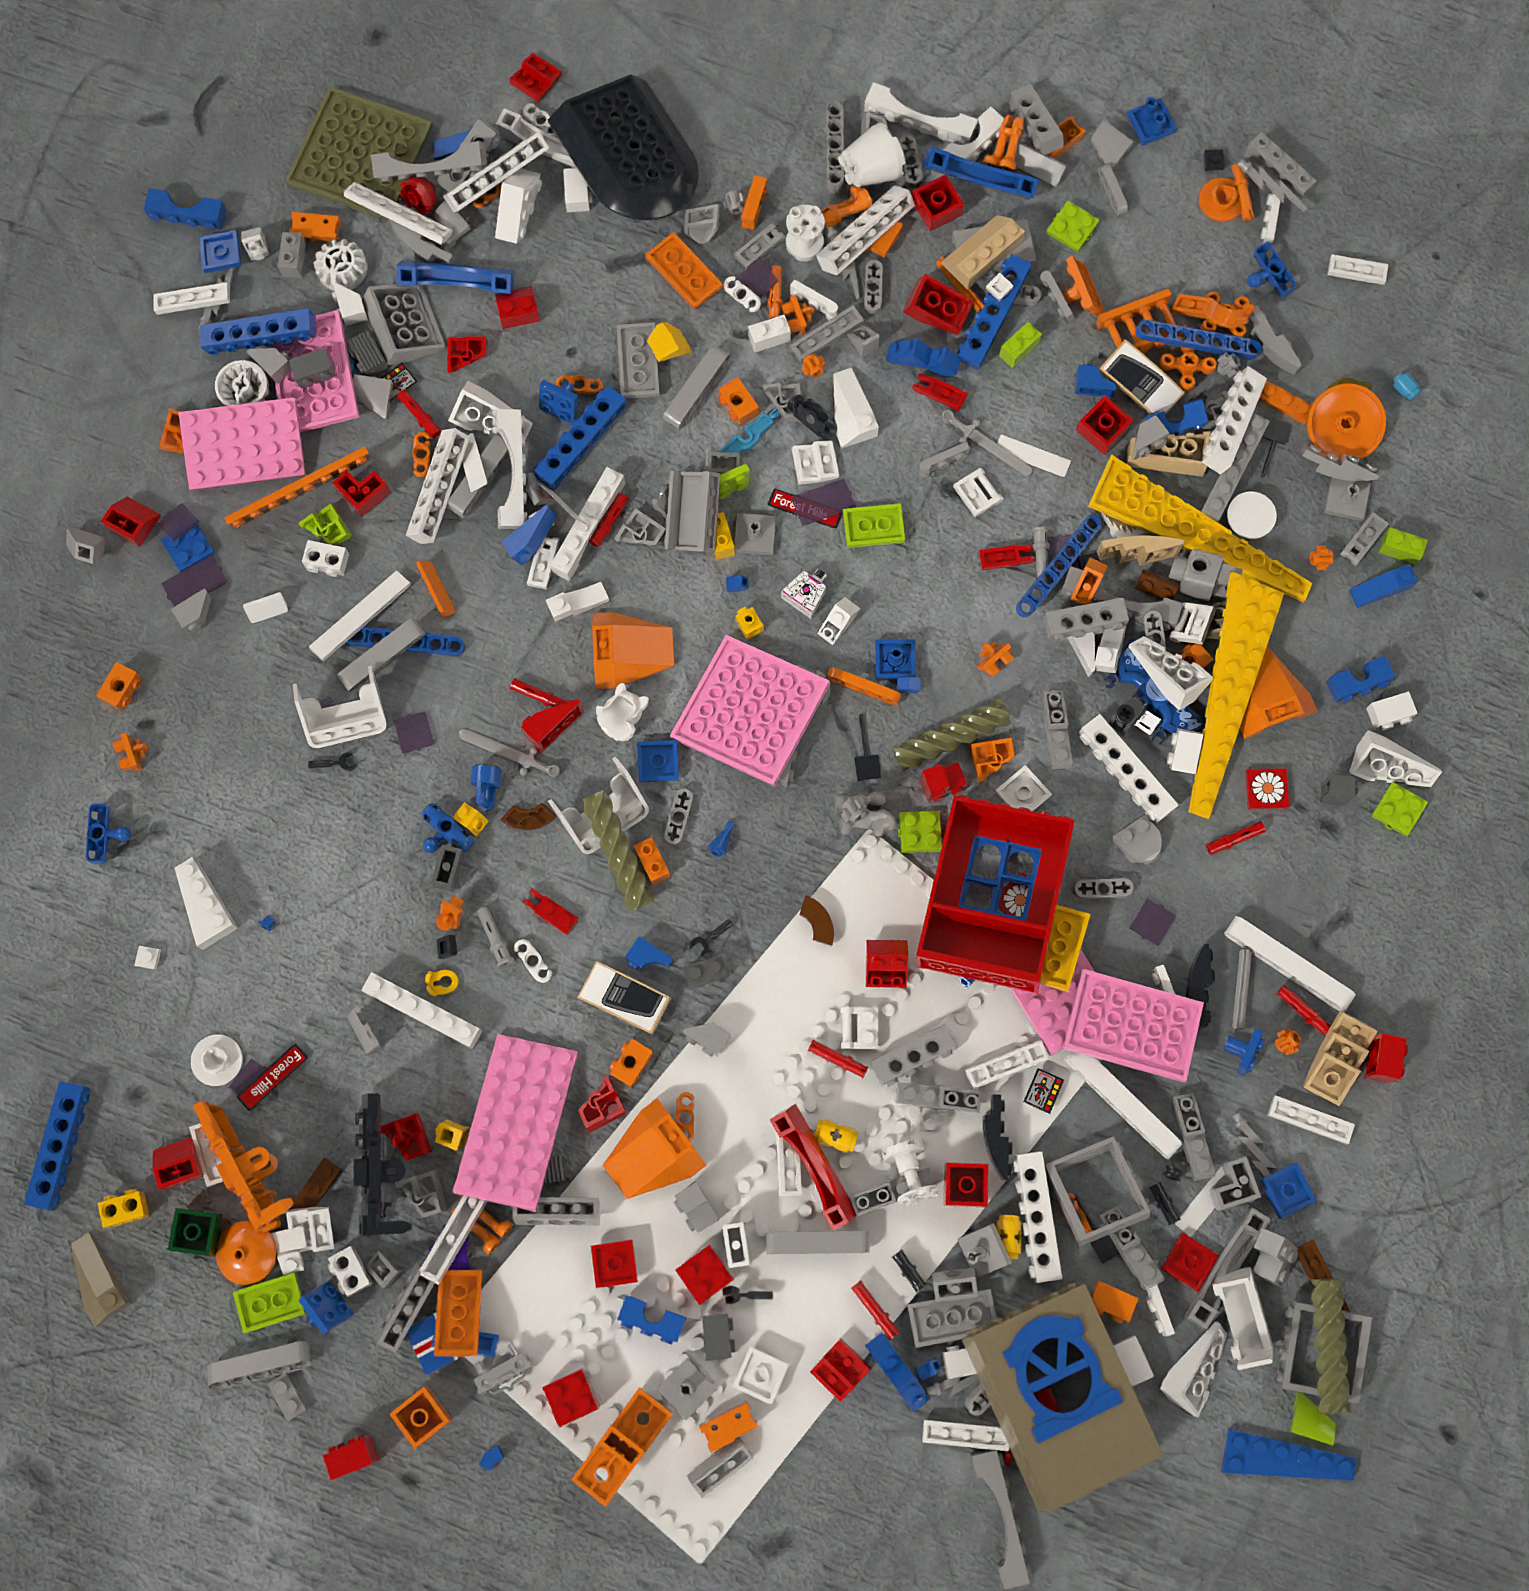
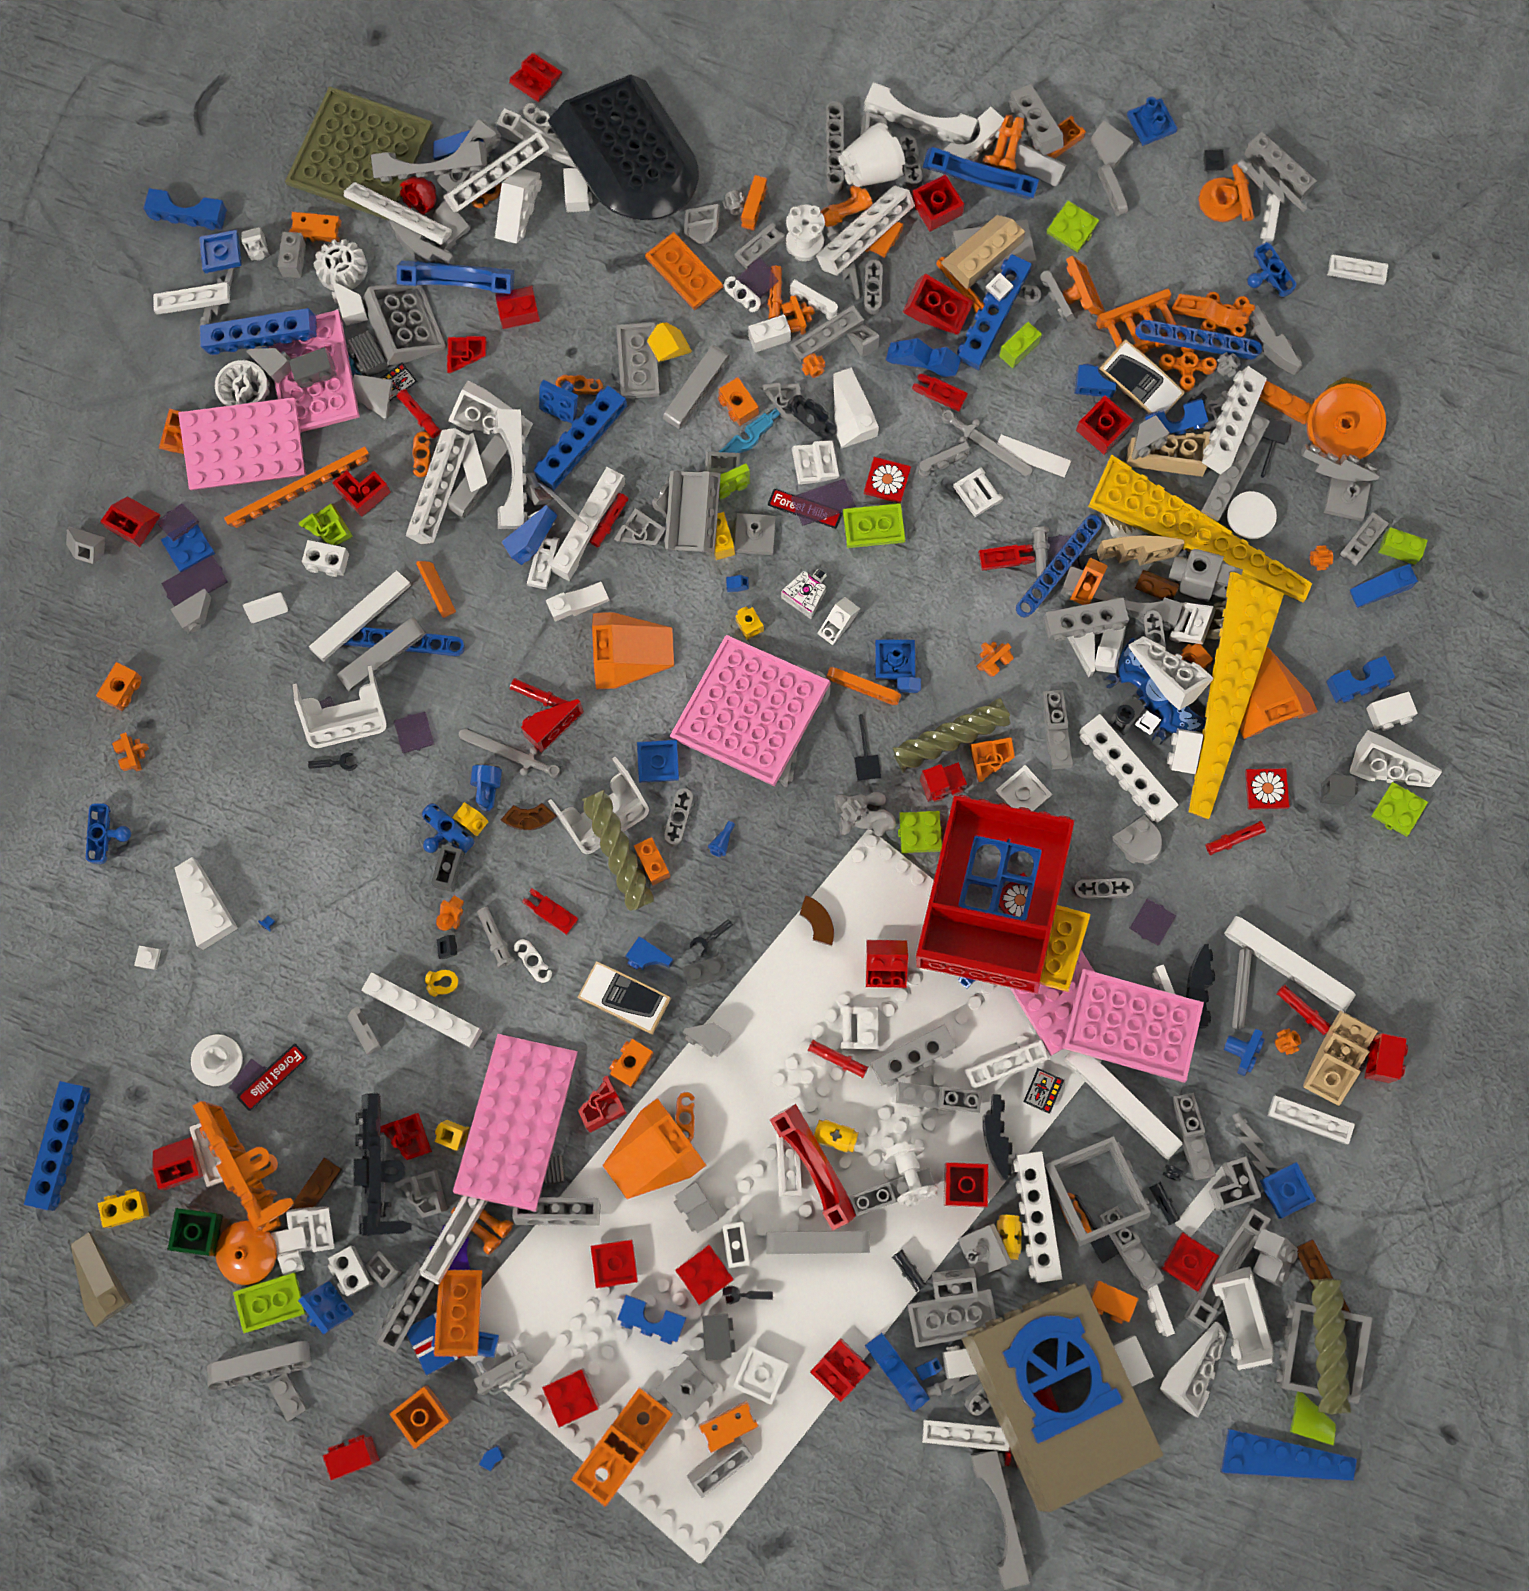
white hair [596,683,649,742] -> none
red pin [850,1280,900,1340] -> none
dark azure brick [1392,372,1422,401] -> none
none -> tile [864,457,911,504]

